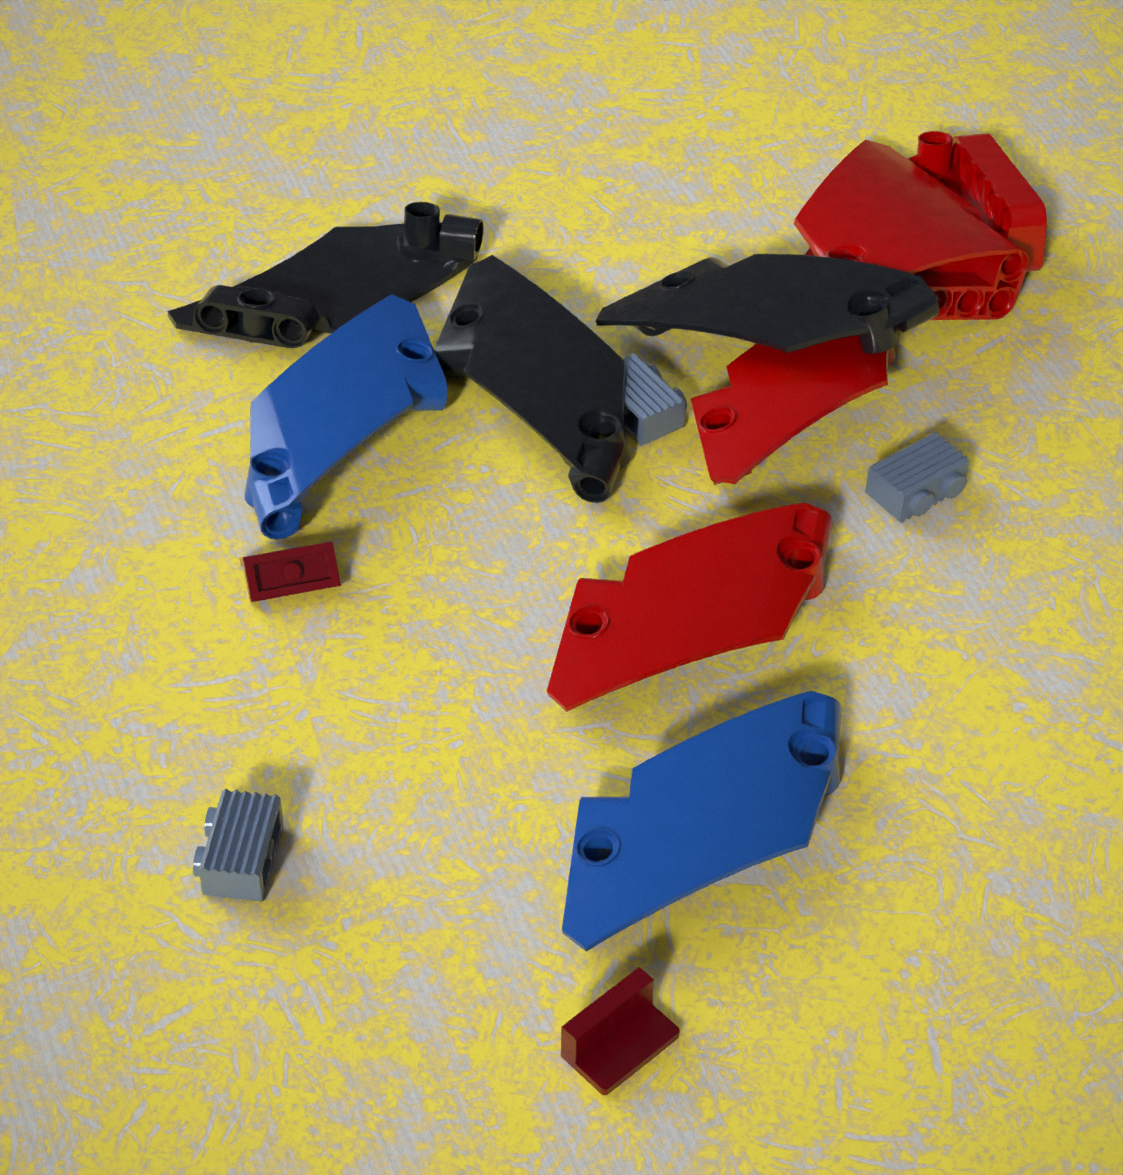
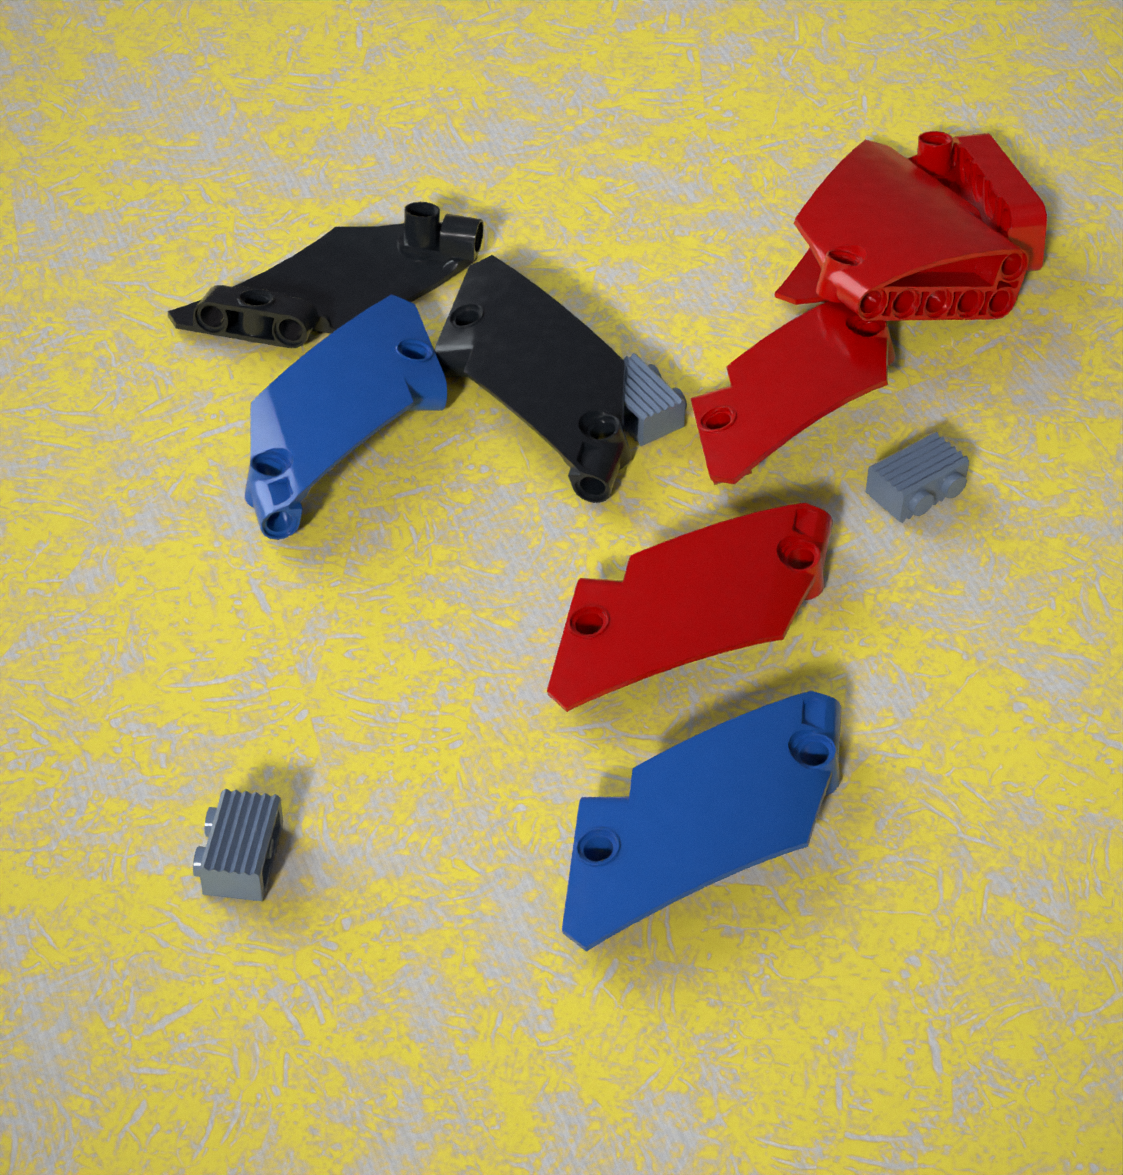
dark red panel [239,541,341,602] -> none
dark red panel [561,967,680,1095] -> none
black panel [596,254,939,354] -> none

